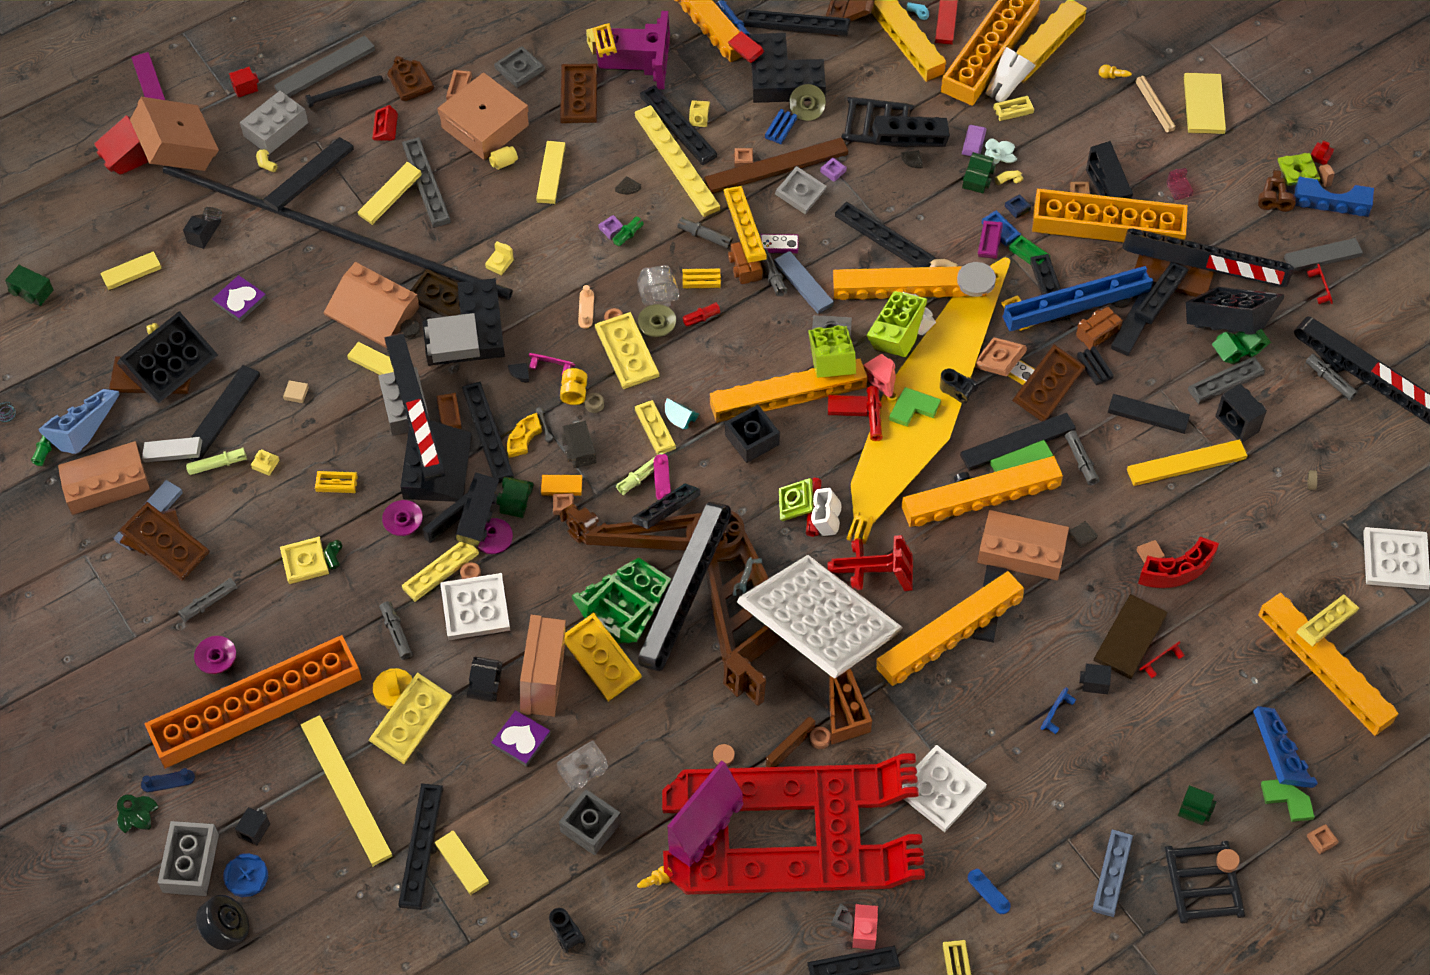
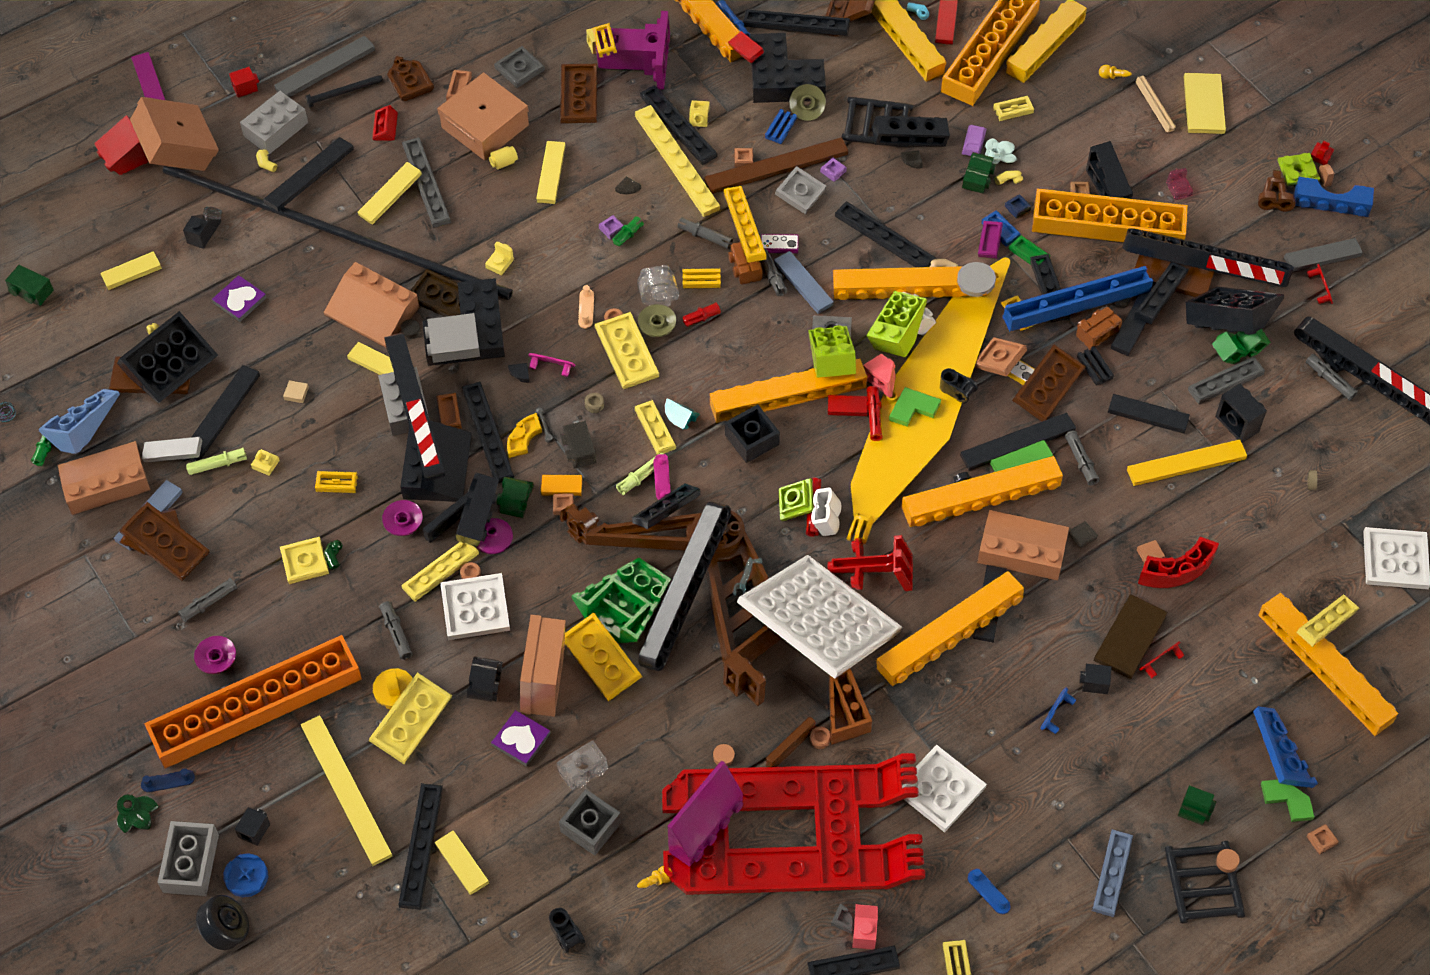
yellow wheel [560,368,588,405] -> none
white piece [986,47,1036,102] -> none

